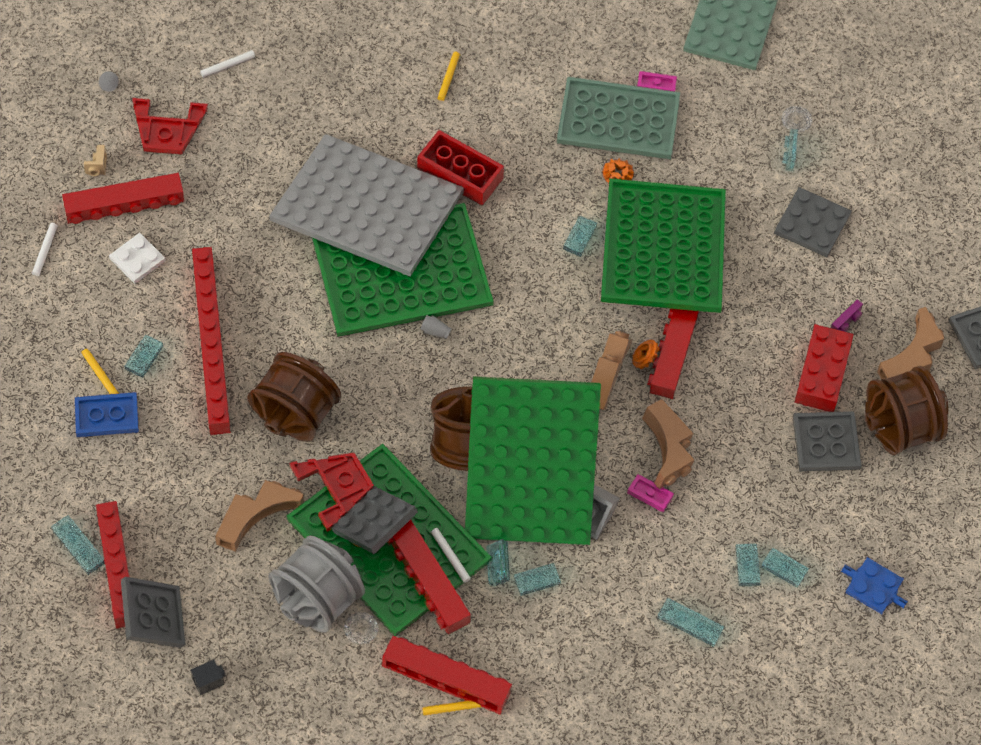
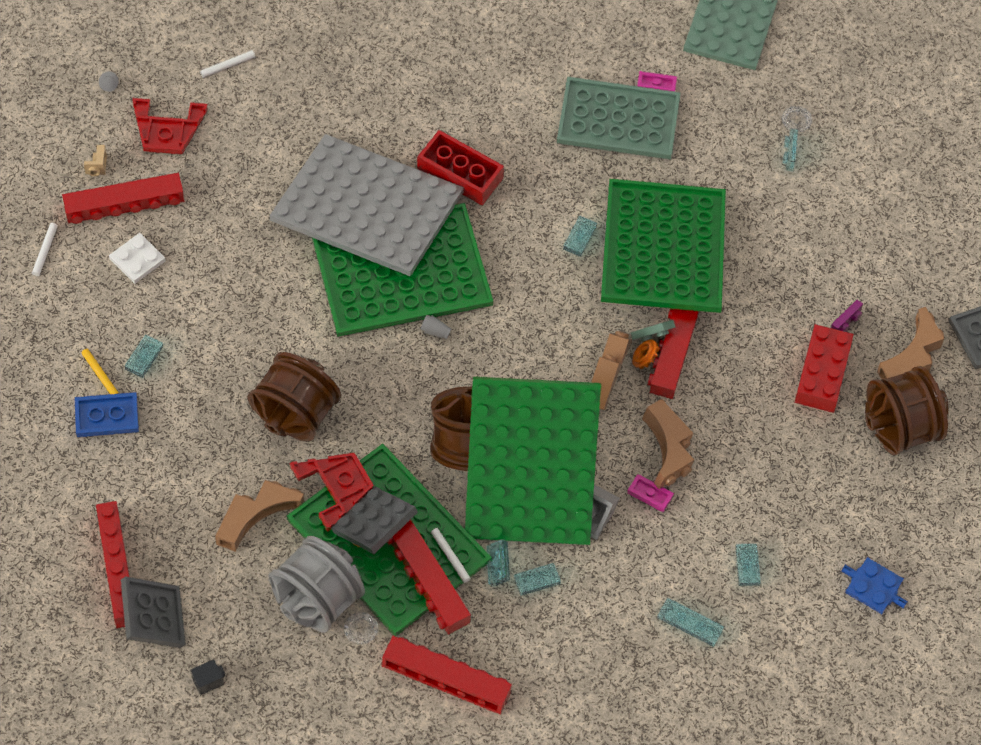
clear light blue plate [51,515,105,575] -> none
red brick [192,247,231,435] -> none
yellow bar [422,701,481,716] -> none
yellow bar [437,52,460,101] -> none
orange gear [603,158,634,183] -> none
clear light blue plate [761,547,809,588] -> none
dark grey plate [774,187,852,258] -> none
dark grey plate [793,411,862,472] -> none
none -> sand green plate [630,320,676,342]

